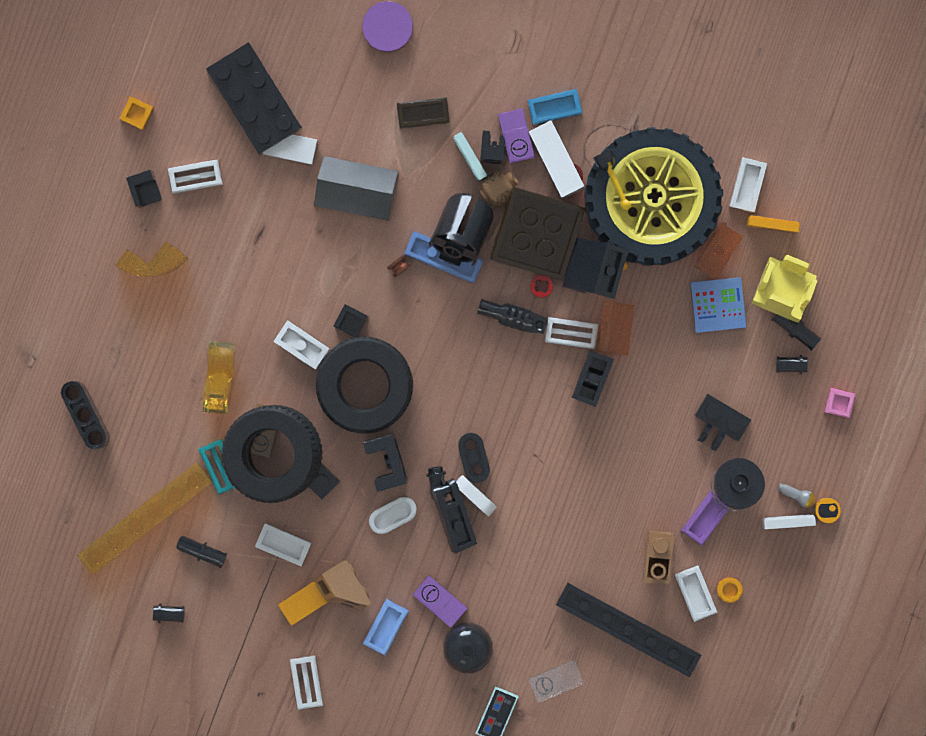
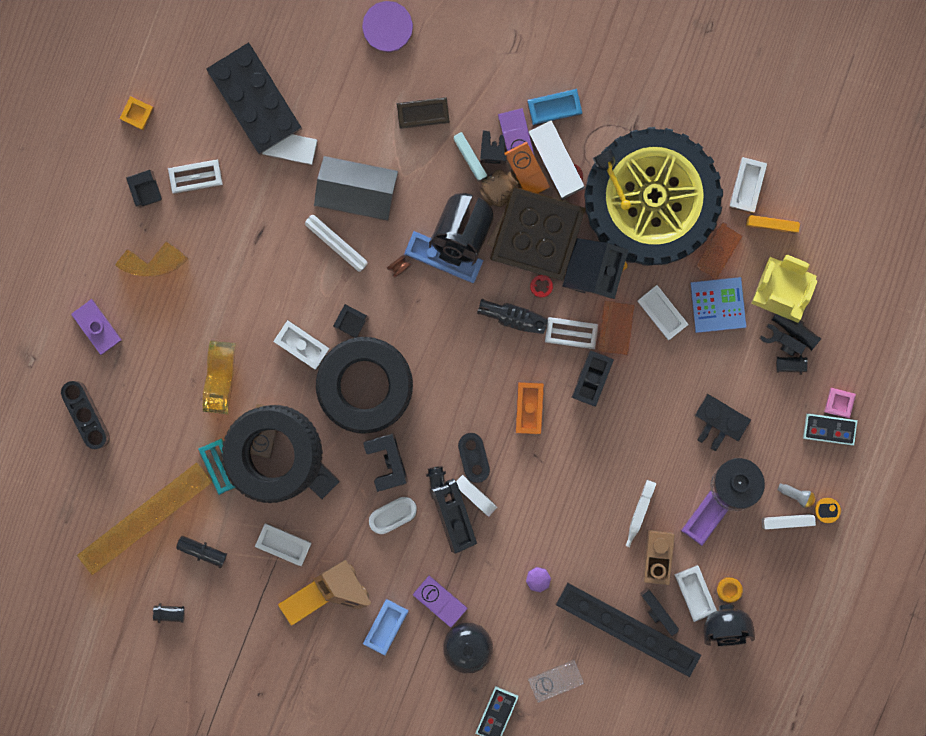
white tile [290,655,323,710] -> none
none -> medium lavender plate [71,299,122,355]
none -> white axle [305,215,368,272]
none -> orange tile [504,142,550,193]
none -> orange plate [516,382,544,434]
none -> medium lavender tile [526,567,551,592]
none -> white piece [626,480,656,547]
none -> white tile [637,285,689,340]
none -> black plate [640,588,679,636]
none -> black cylinder [704,604,755,646]
none -> black plate [759,324,806,356]
none -> tile [803,413,858,445]

